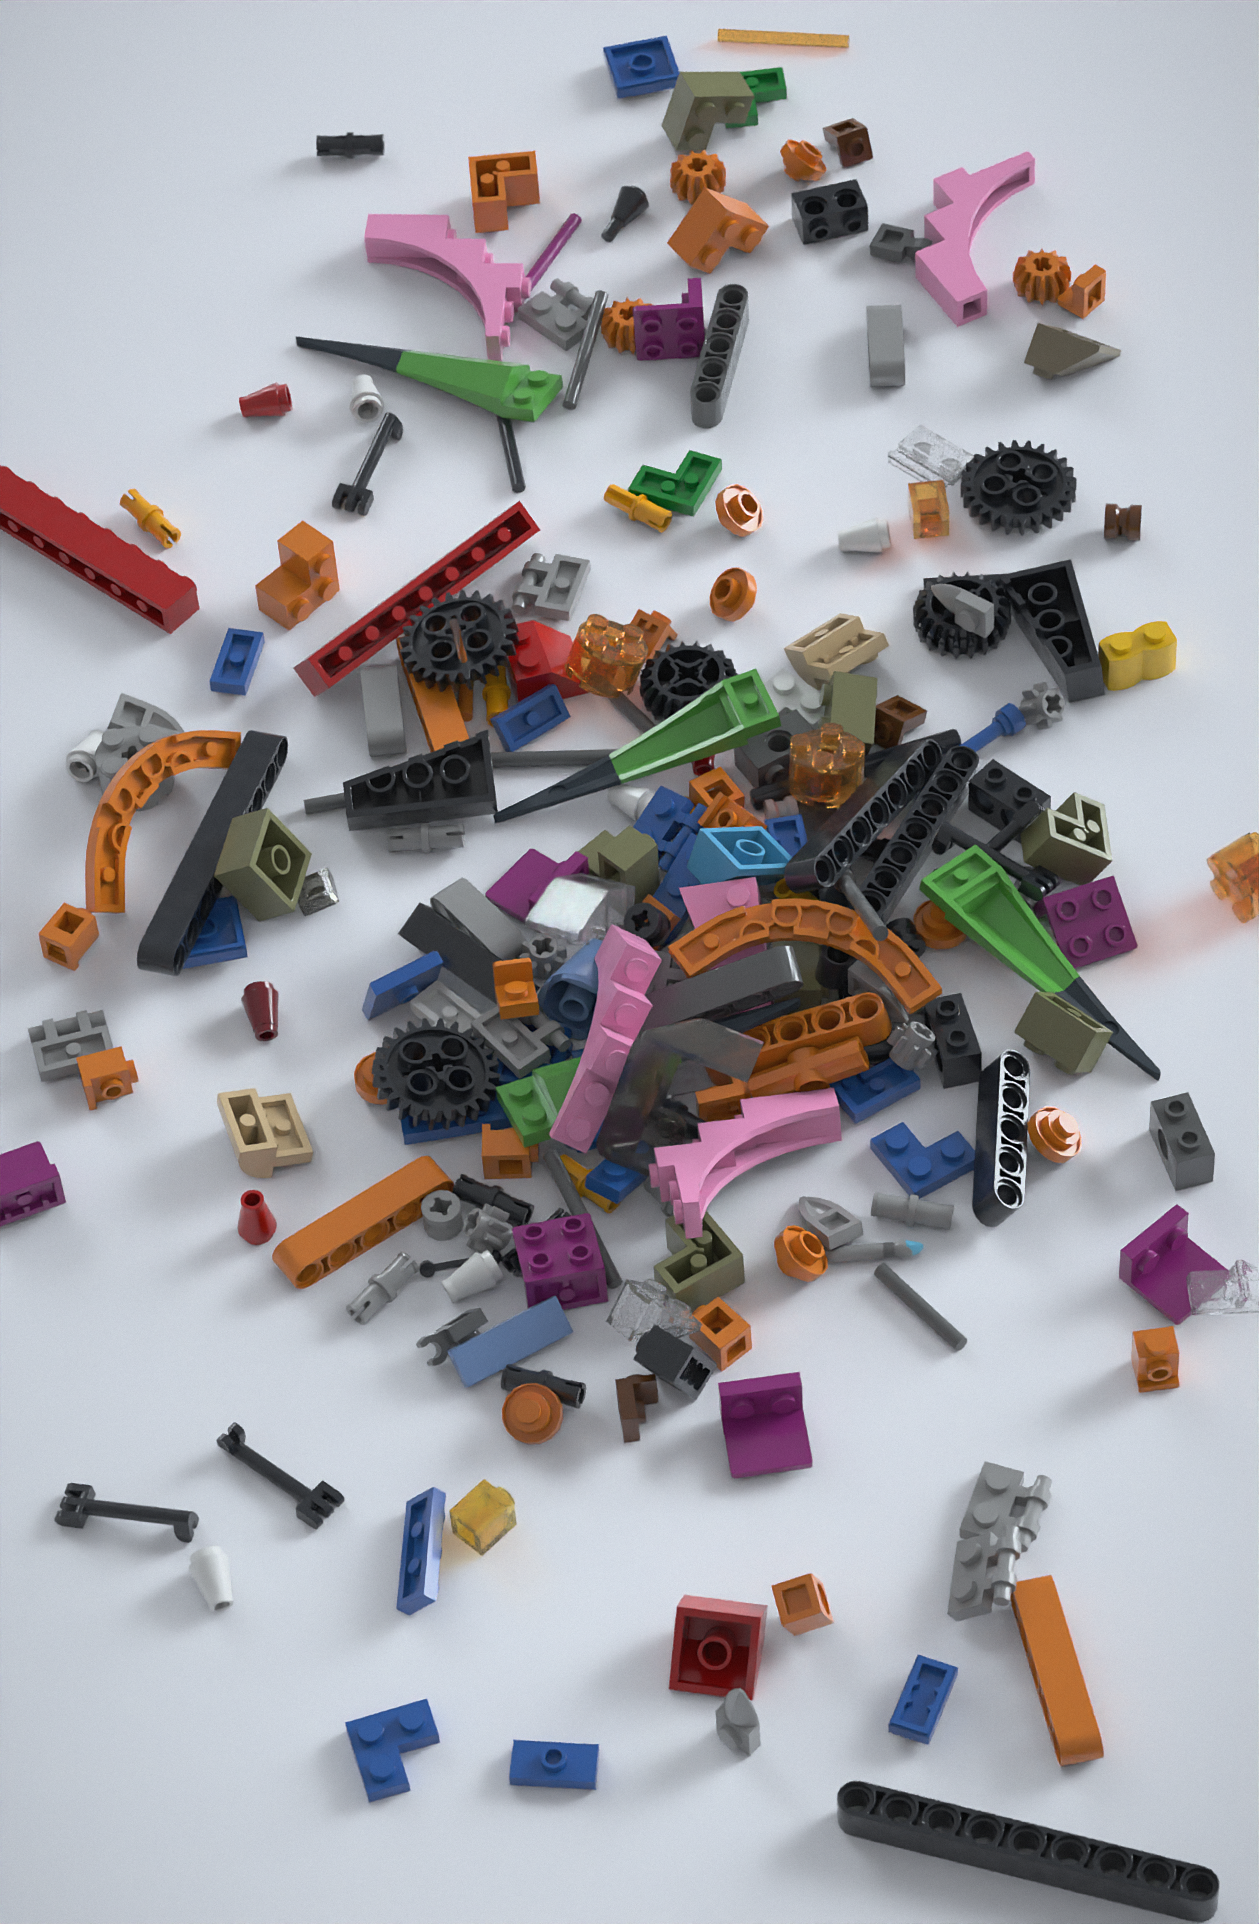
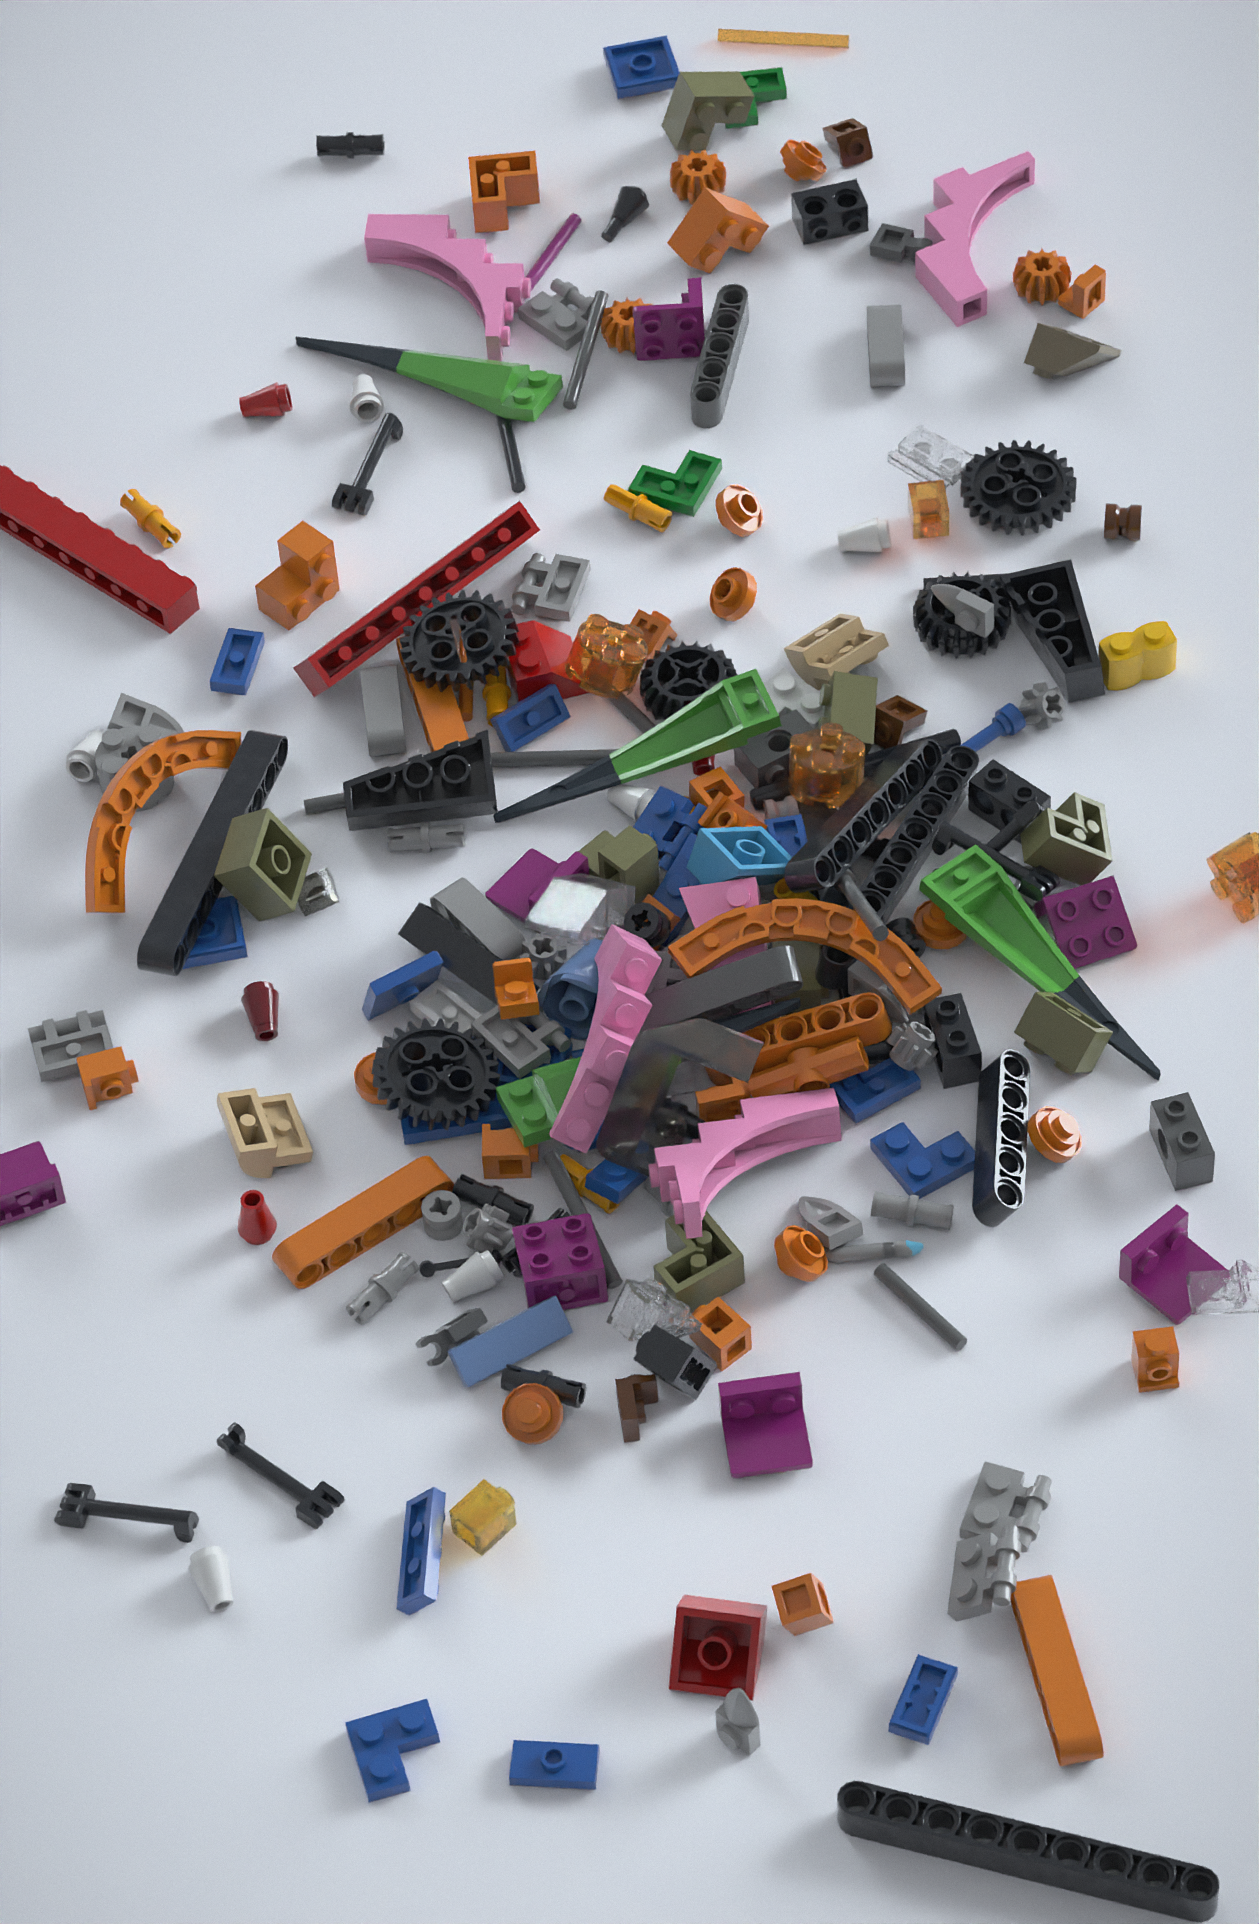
orange brick [38,902,99,971] -> none

